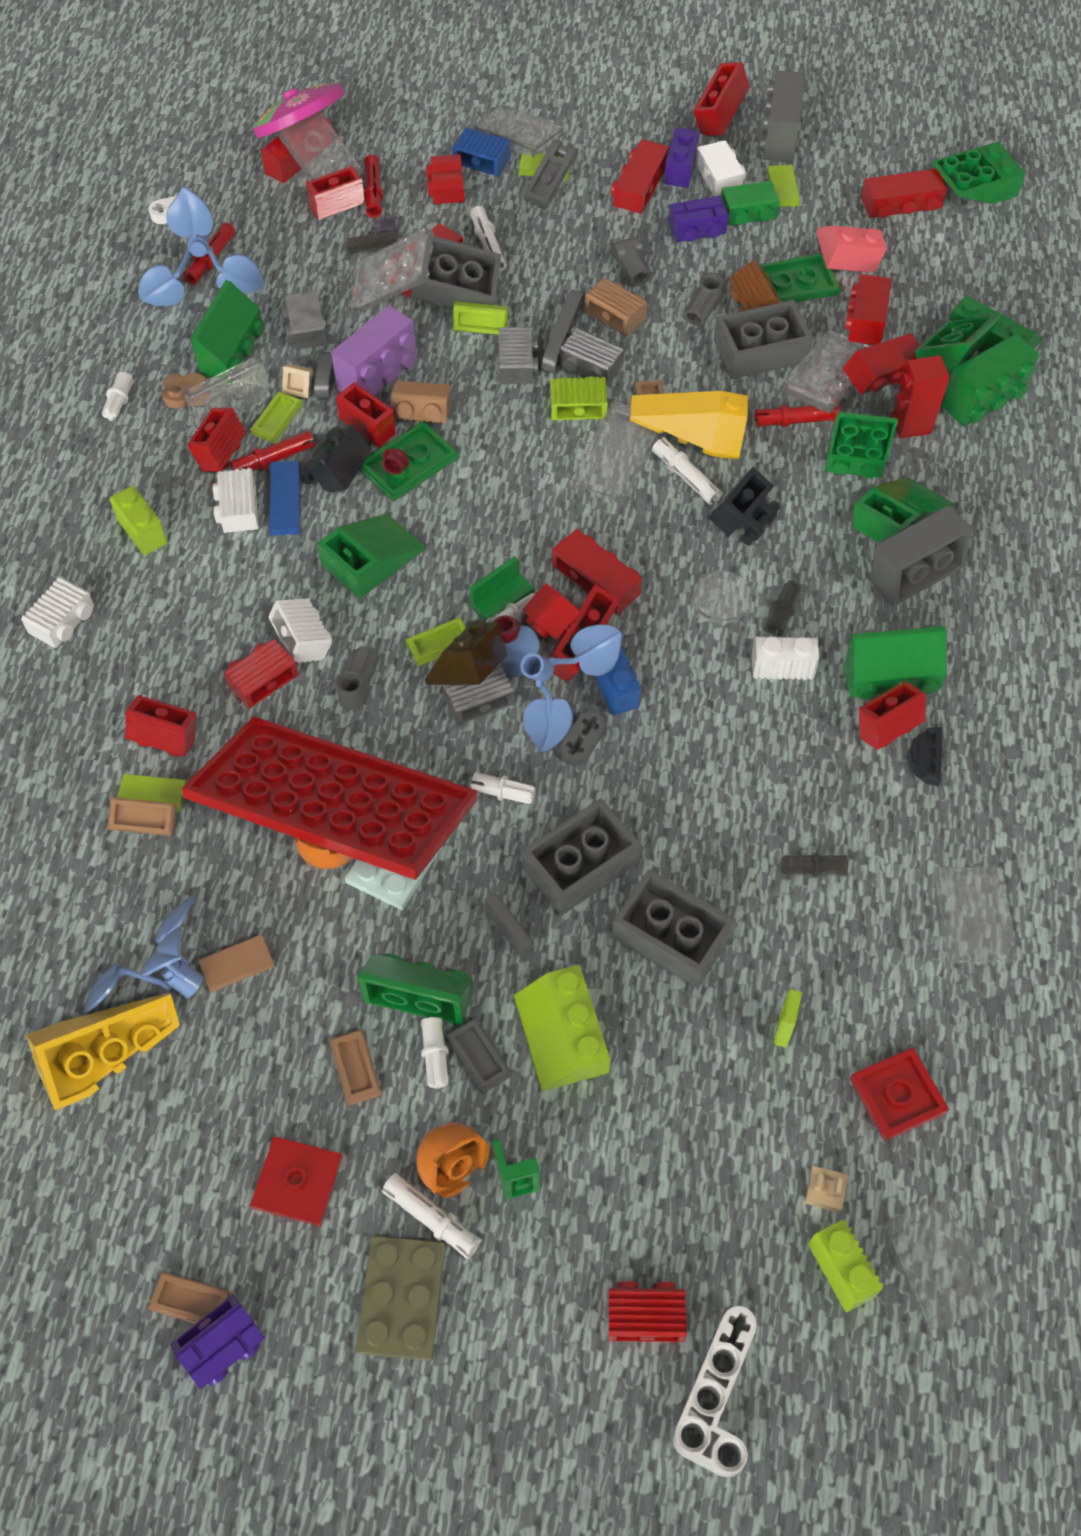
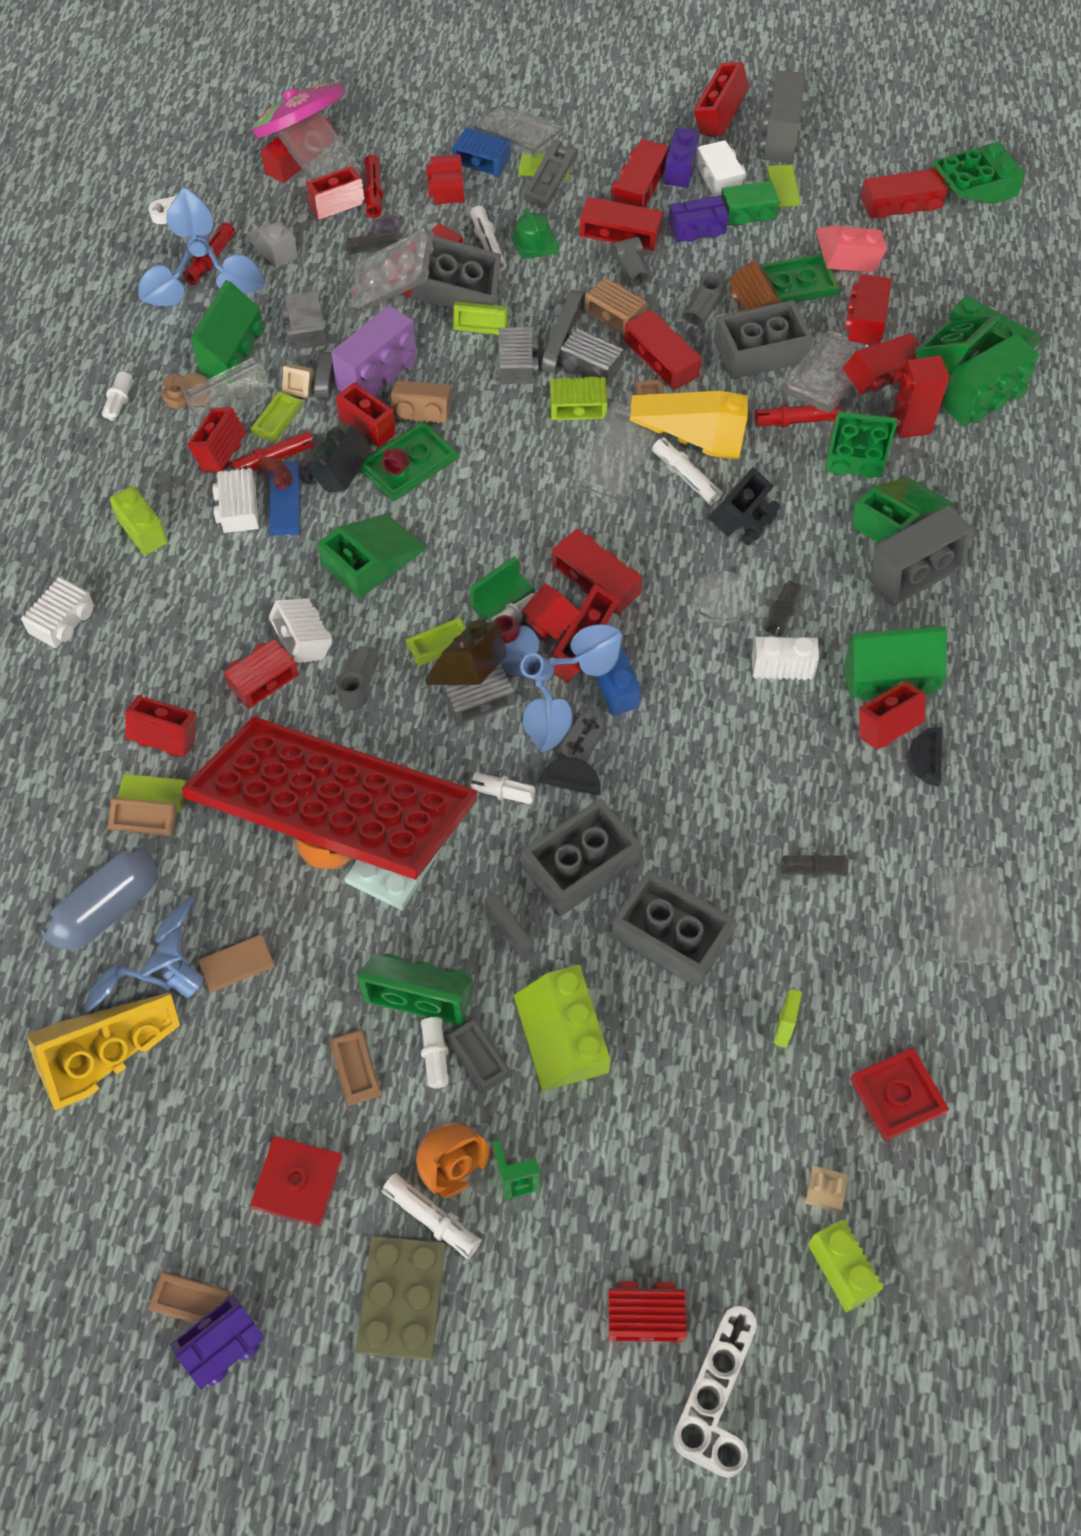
none -> sand blue brick [41,847,157,950]
none -> light grey arch [247,220,298,269]
none -> clear red arm [259,456,293,490]
none -> green piece [511,209,560,259]
none -> black plate [538,757,601,795]
none -> red brick [579,197,663,251]
none -> red brick [624,310,702,390]

